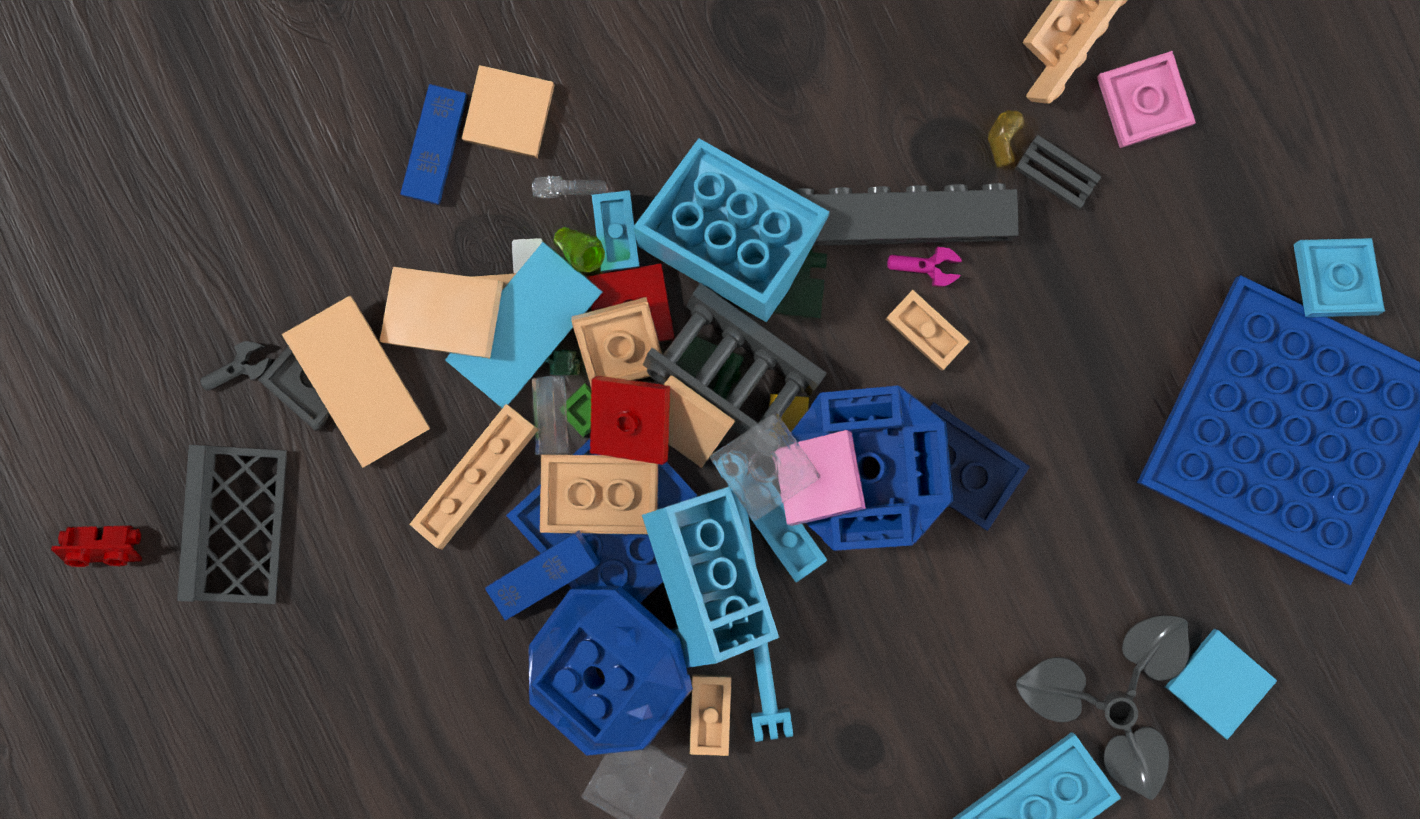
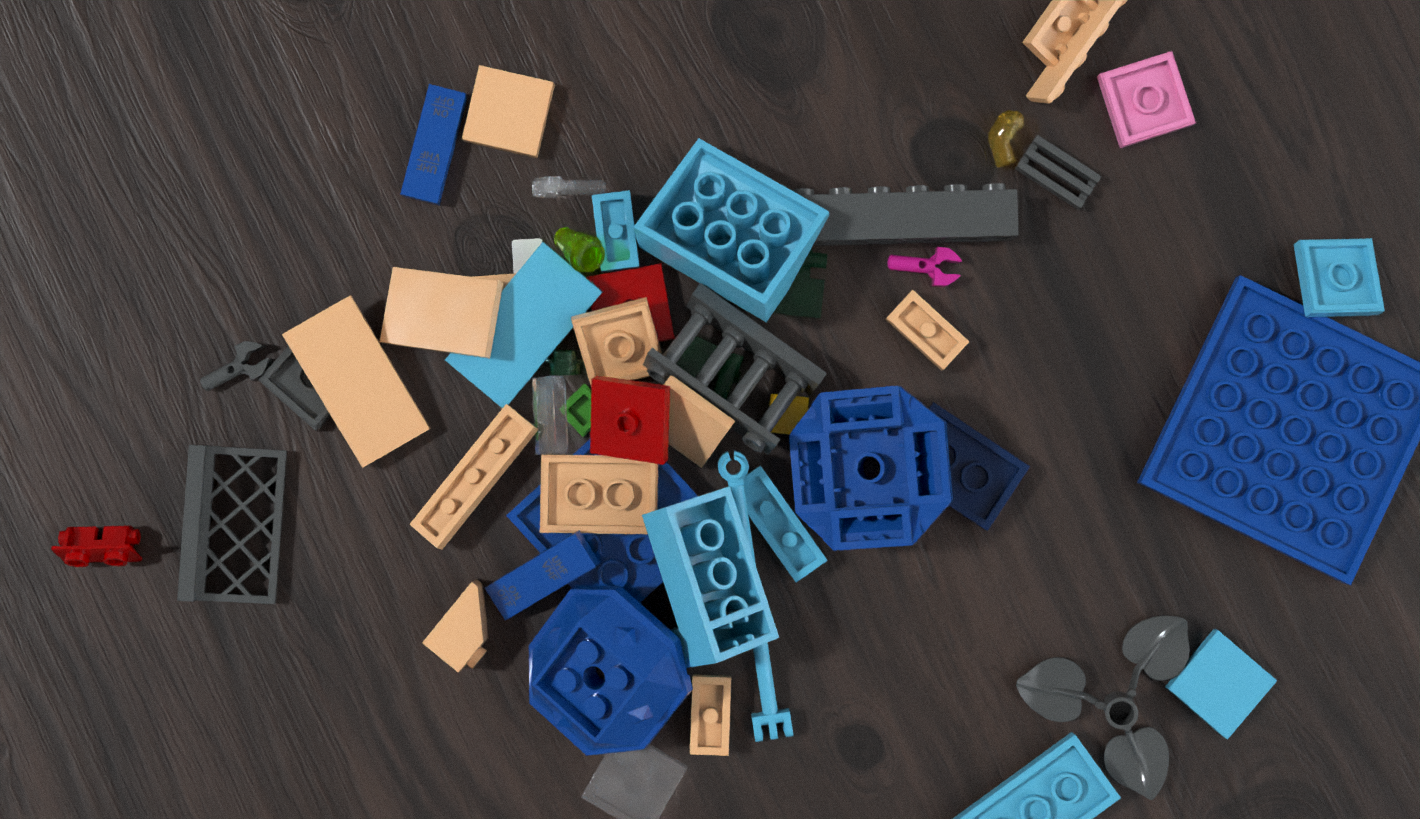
clear plate [709,411,821,522] -> none
bright pink tile [774,430,866,526] -> none
none -> light nougat slope [422,579,489,673]

